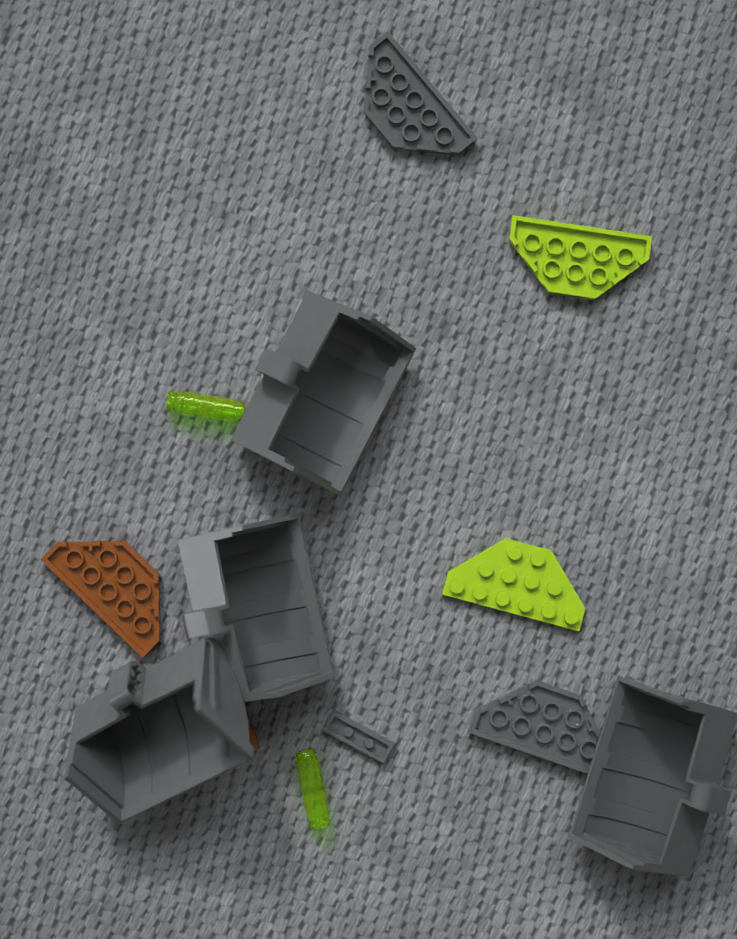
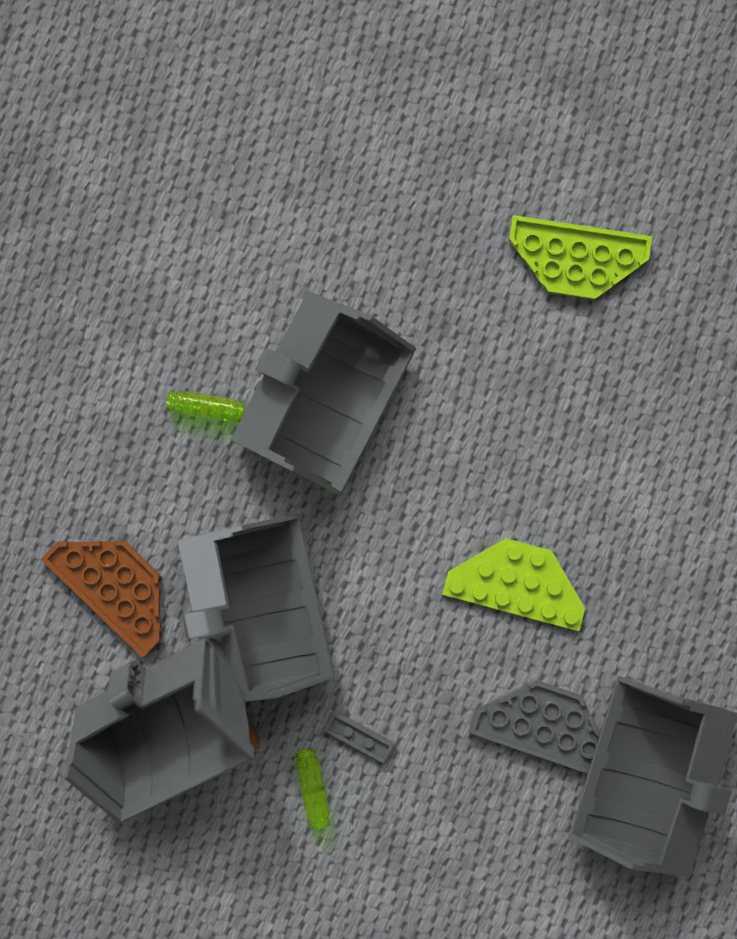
dark grey plate [363,31,477,155] -> none

